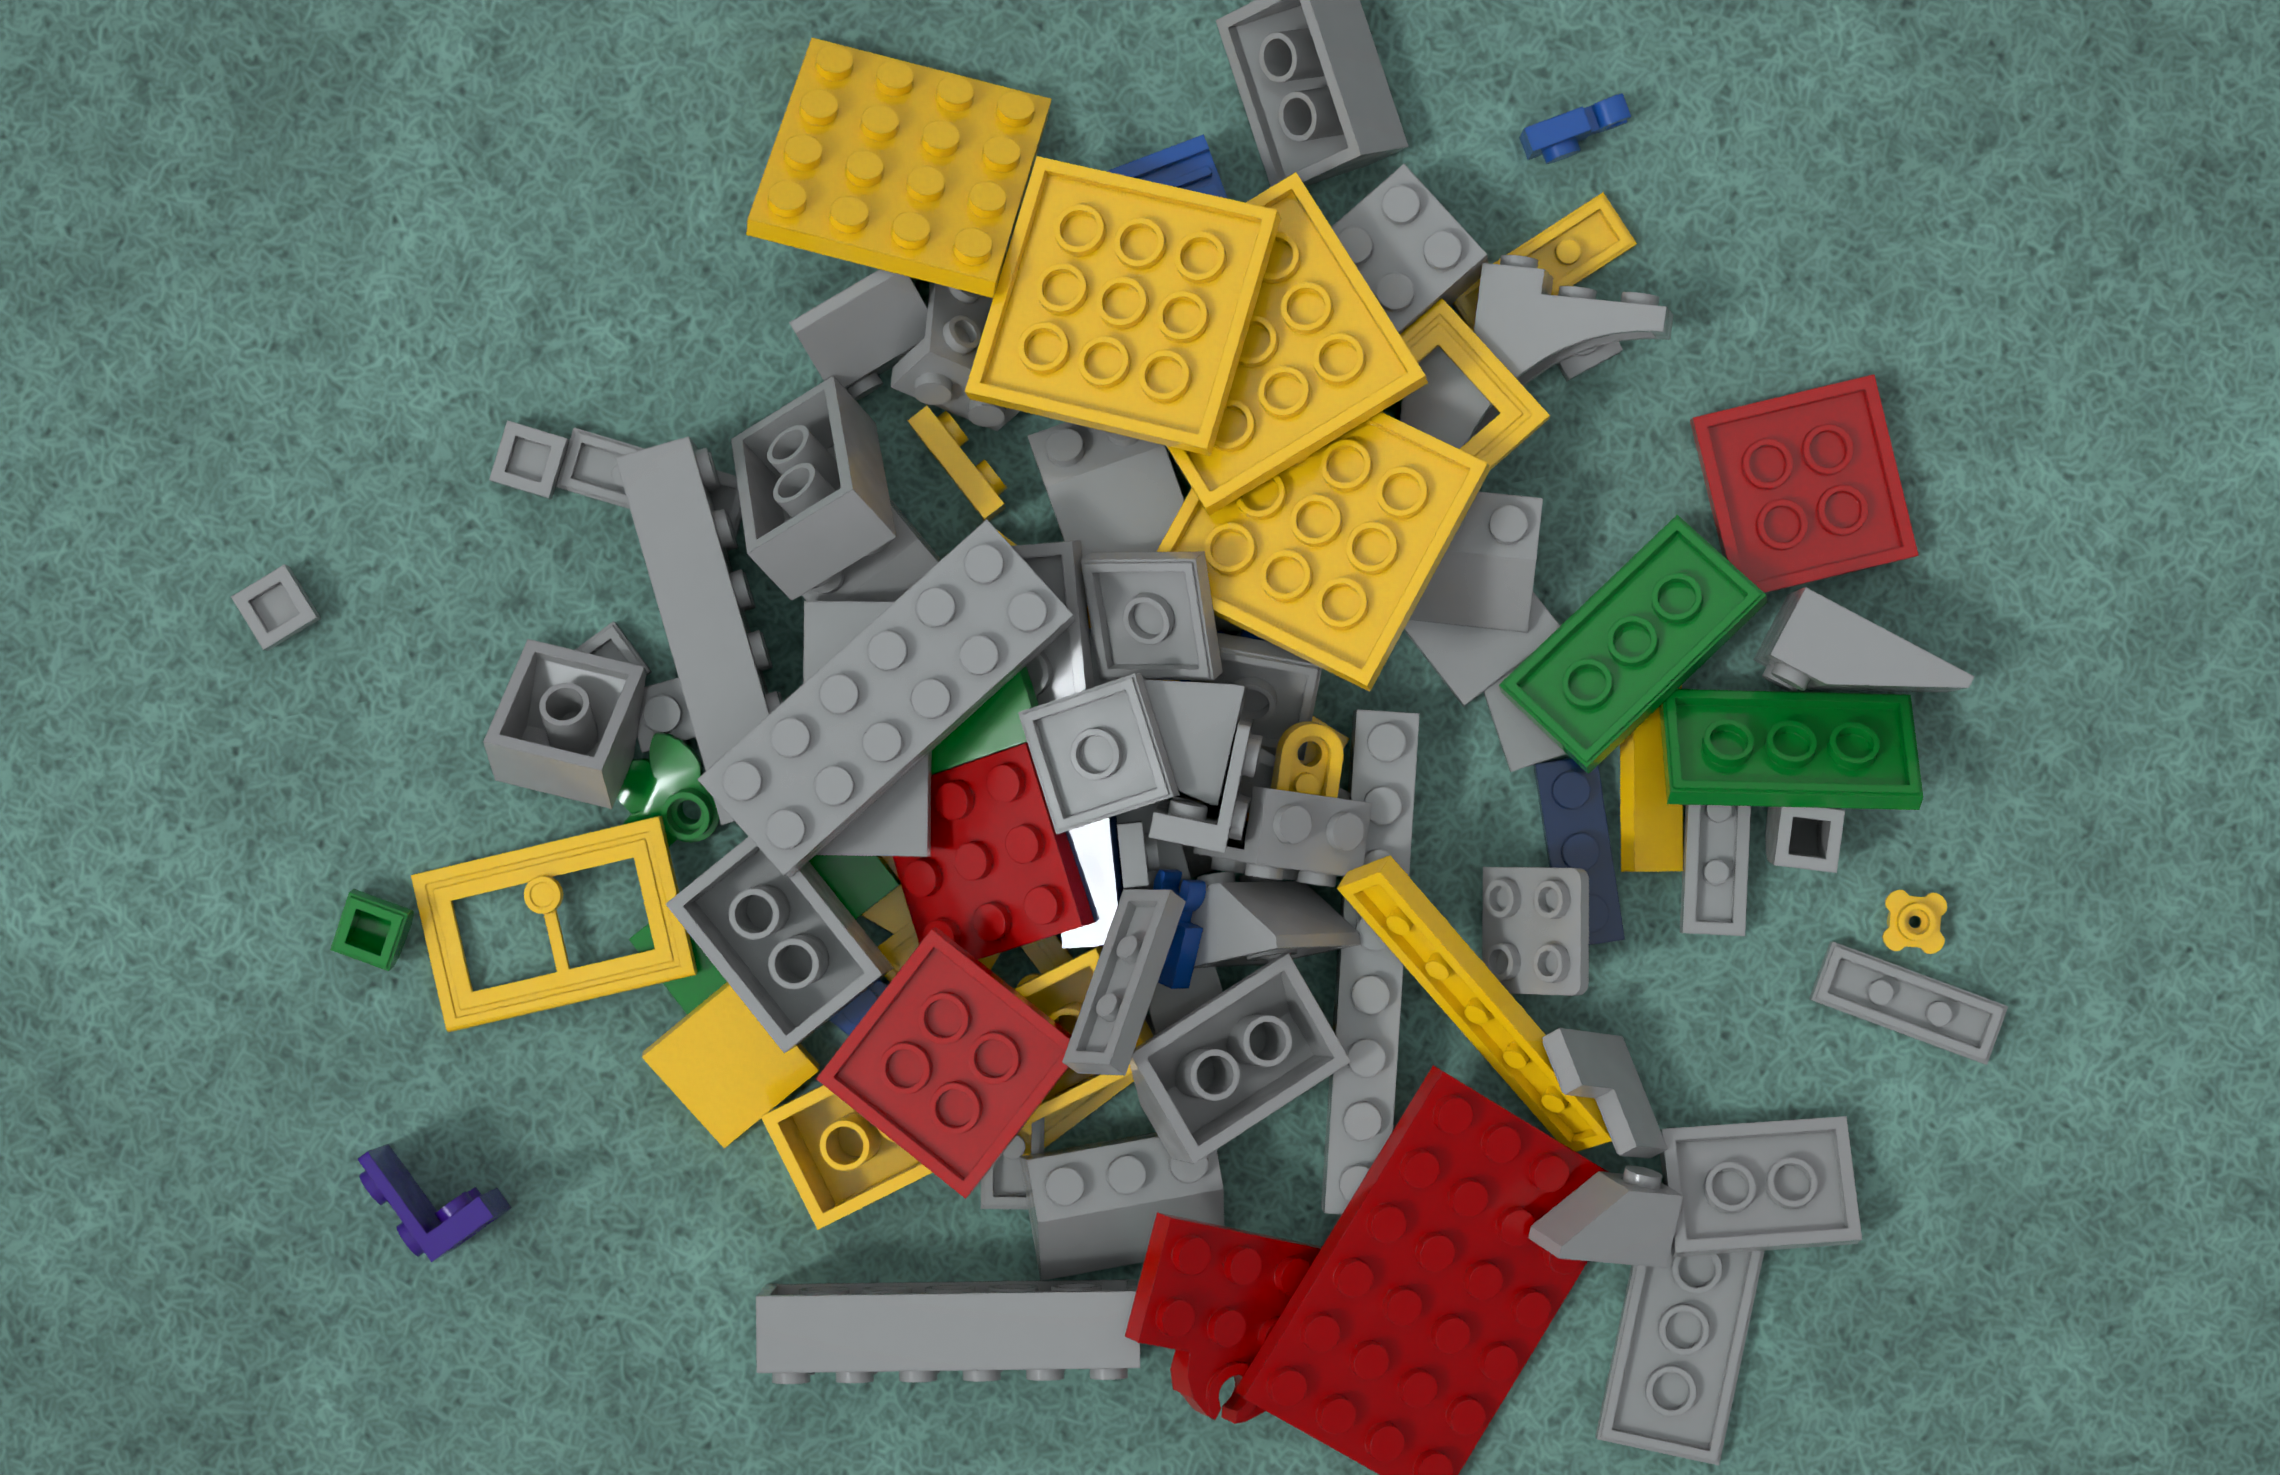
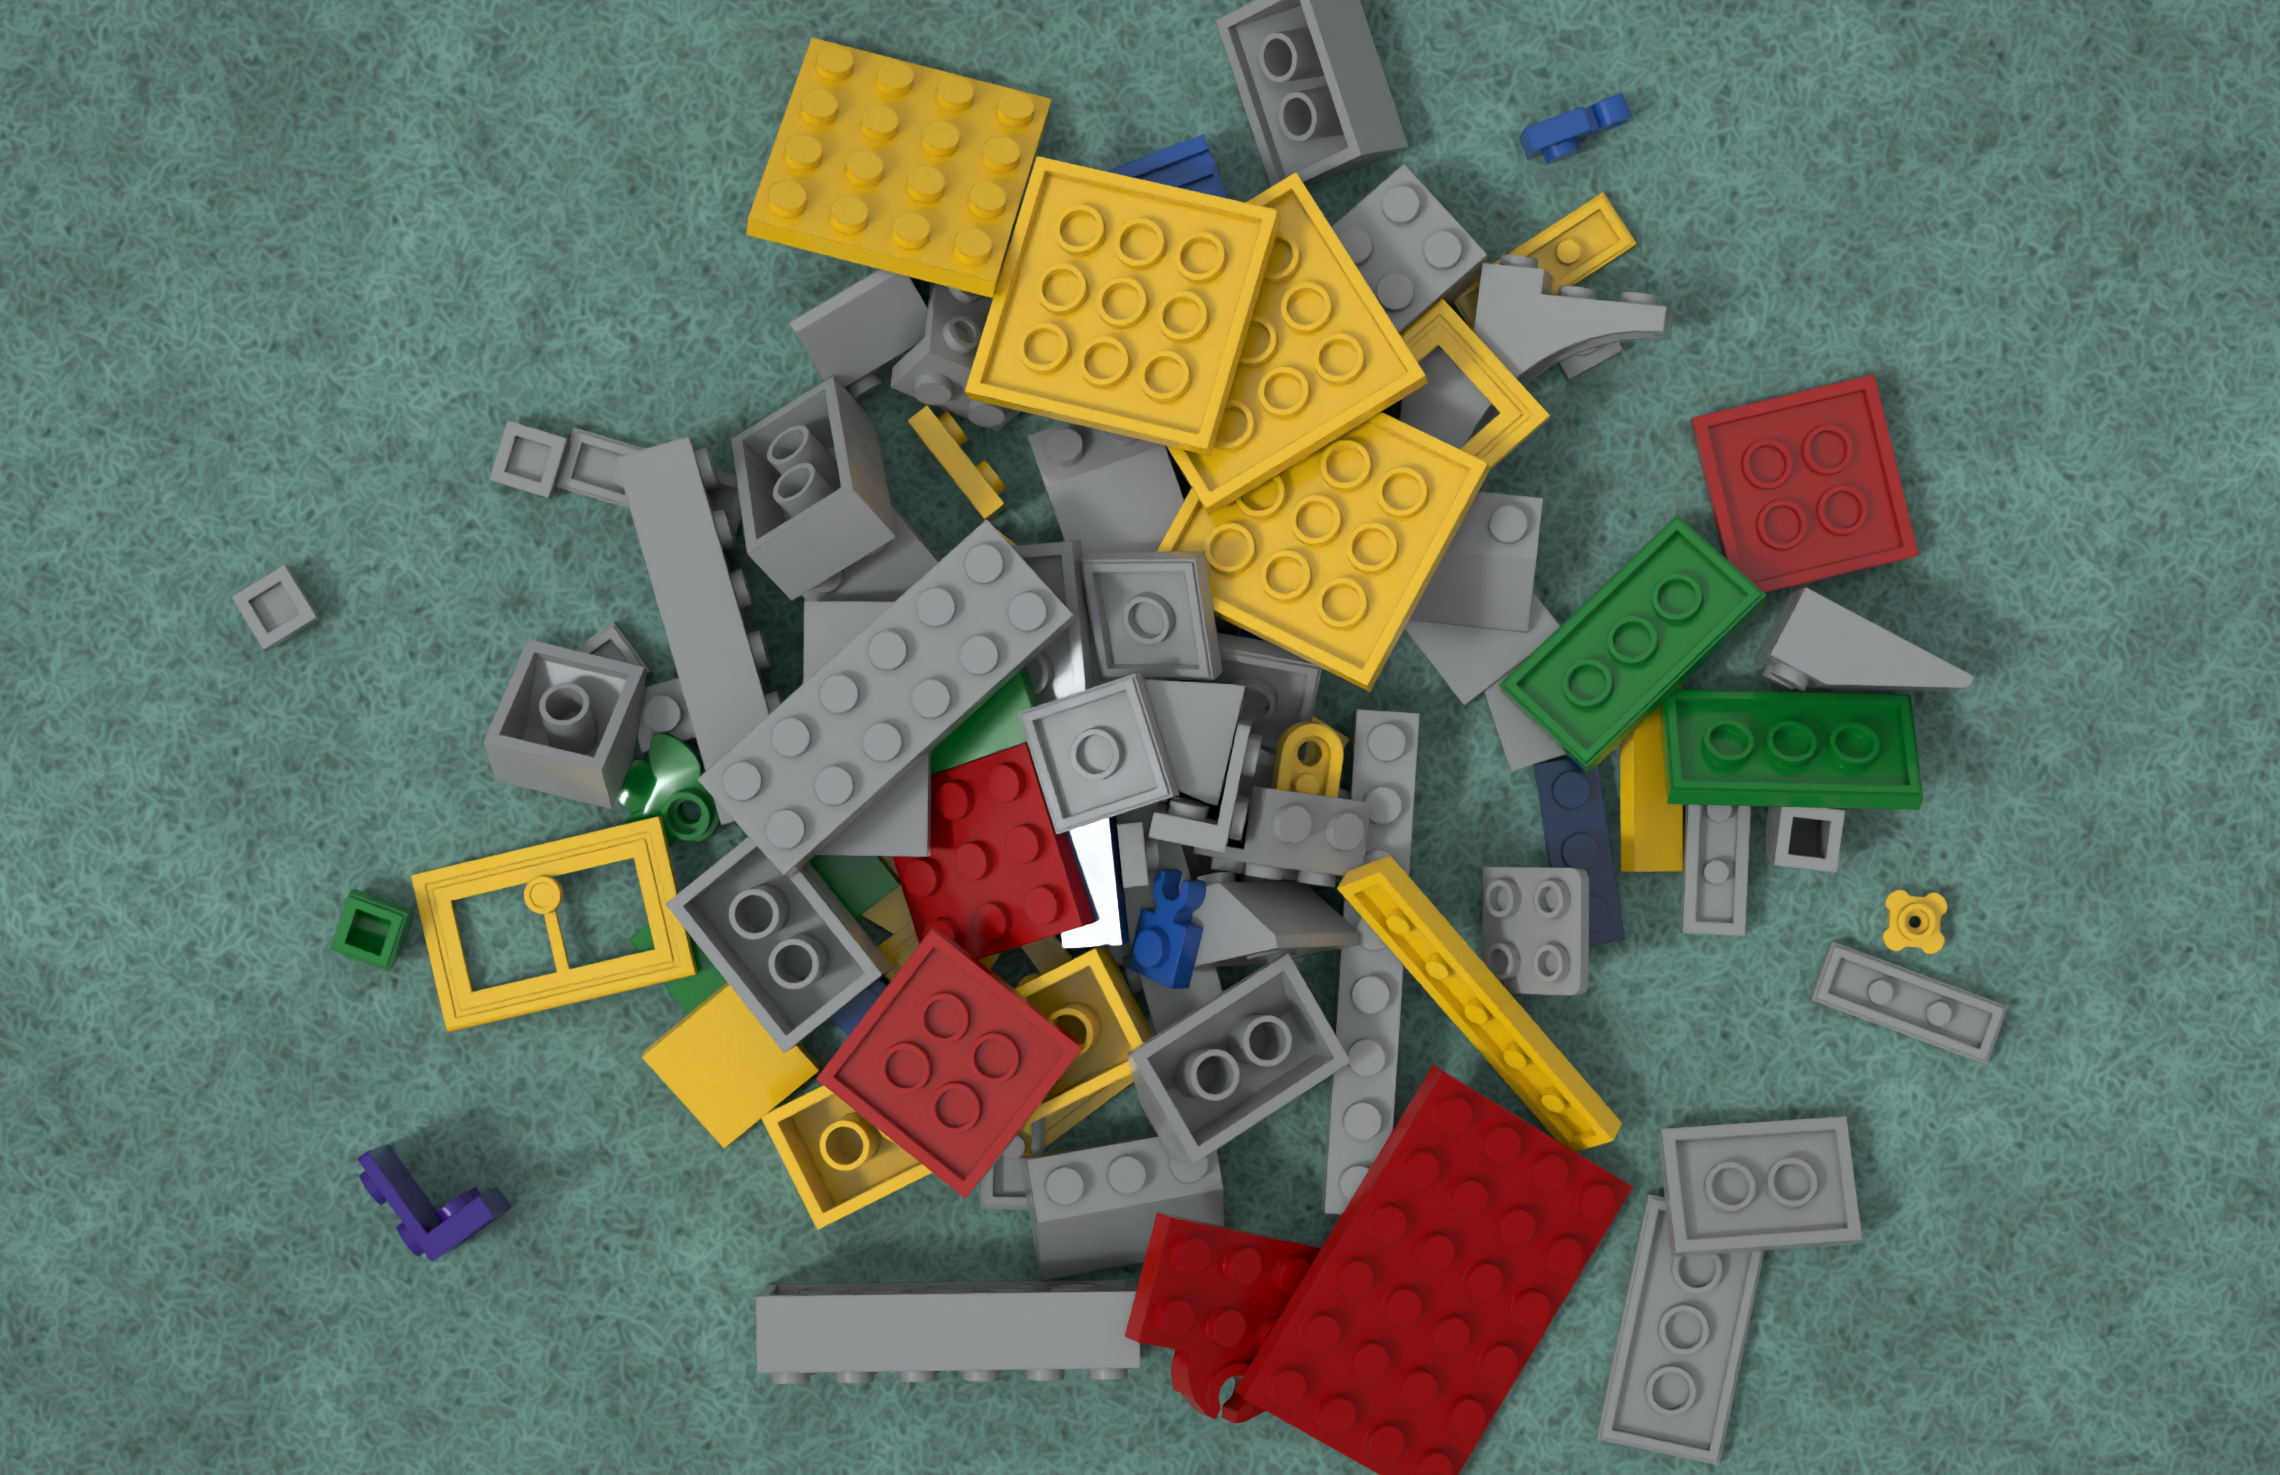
light grey plate [1062,889,1186,1076] -> none
light grey slope [1528,1165,1683,1268] -> none
light grey tile [1542,1028,1668,1158] -> none

